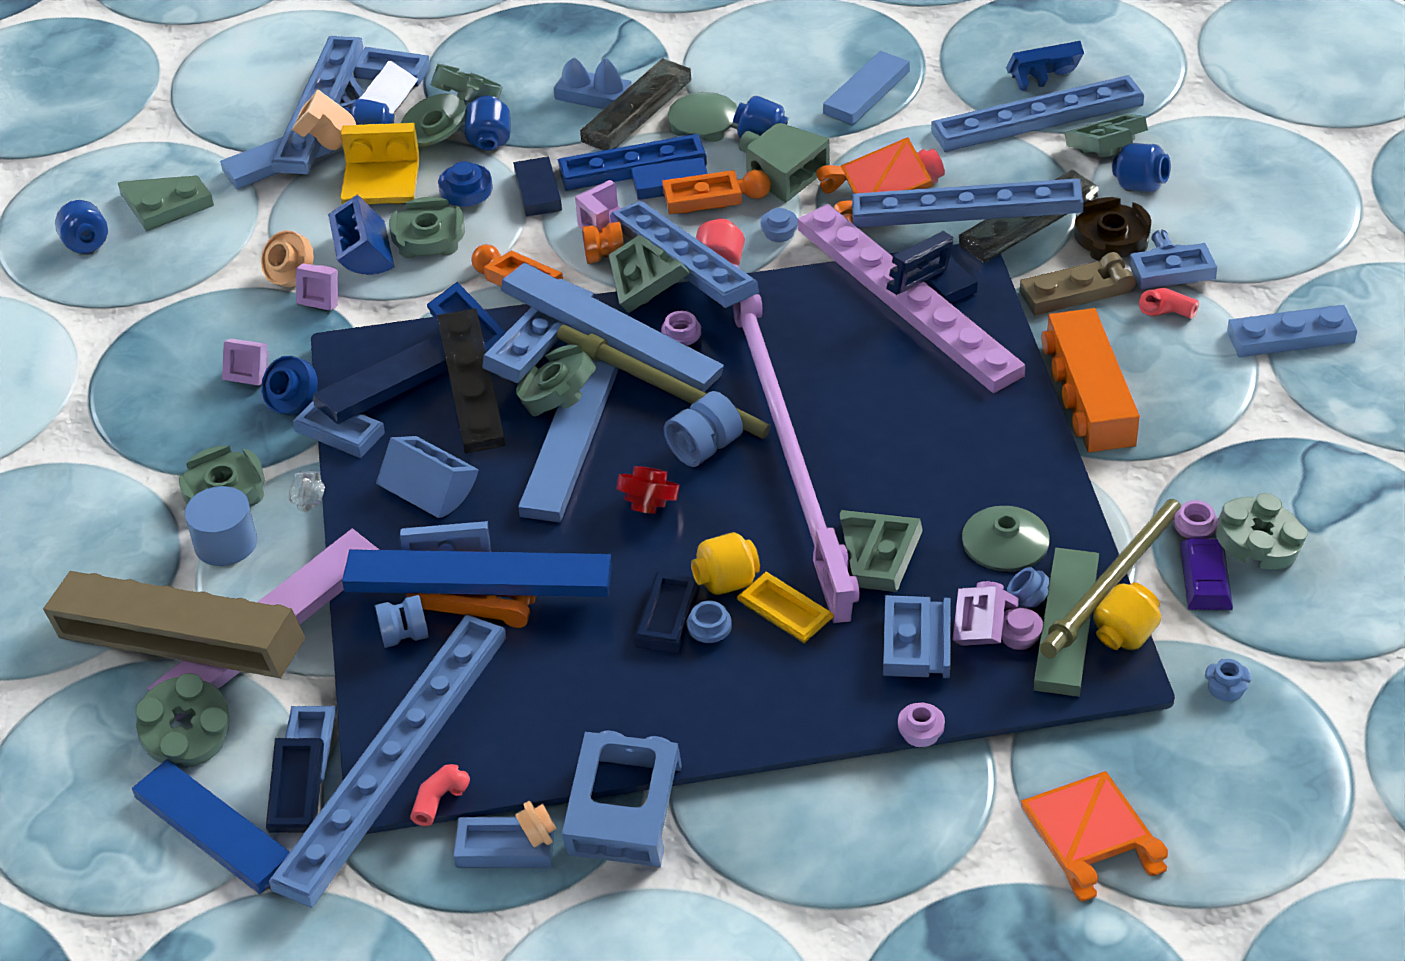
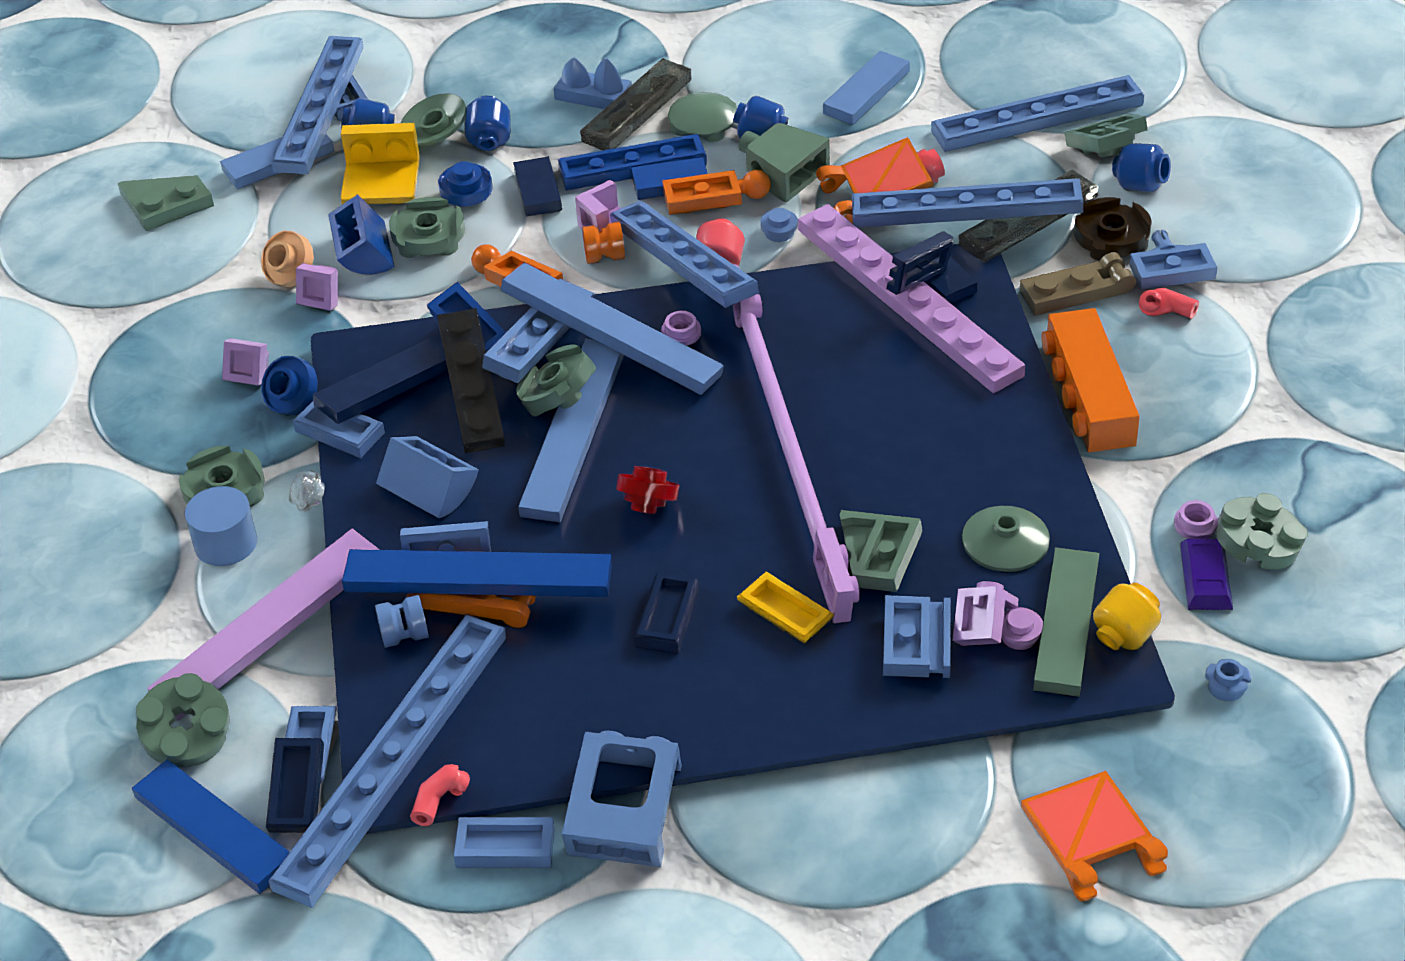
dark tan brick [43,571,305,679] -> none
blue head [55,199,108,254] -> none
light nougat leg [292,89,356,150] -> none
medium blue tile [353,47,431,87] -> none
tile [360,60,419,114] -> none
sand green plate [430,64,503,102] -> none
light nougat plate [515,800,557,848] -> none
olive bar [557,324,771,439] -> none
sand green wing [609,235,690,313] -> none
medium blue wheel [664,391,743,467] -> none
medium blue plate [687,601,732,643] -> none
yellow head [691,532,760,595] -> none
lavender plate [898,703,945,747] -> none
blue plate [1006,41,1084,91] -> none
medium blue plate [1007,567,1049,608] -> none
olive bar [1040,499,1181,658] -> none
medium blue plate [1227,305,1357,357] -> none

